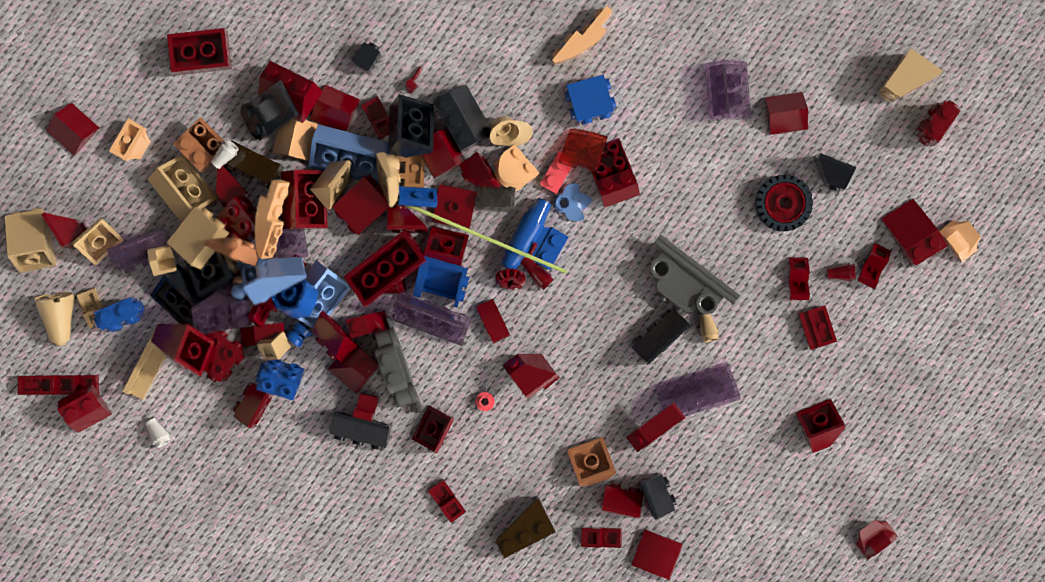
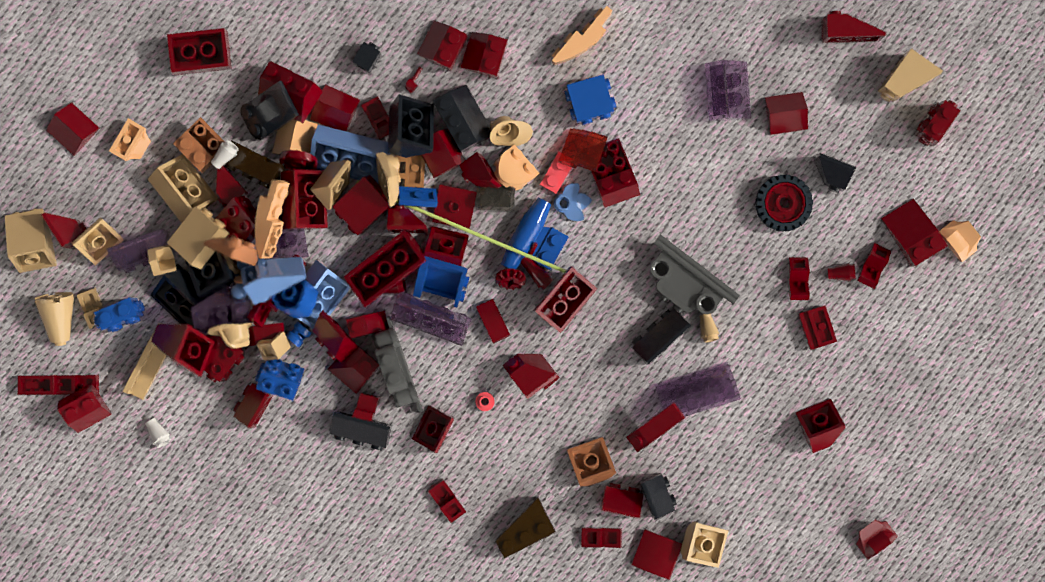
none -> tan piece [207,323,252,348]
none -> dark red tile [279,150,318,170]
none -> dark red slope [417,20,468,71]
none -> dark red slope [461,32,508,79]
none -> dark red slope [534,266,597,333]
none -> tan slope [681,522,728,568]
none -> dark red slope [821,11,886,43]

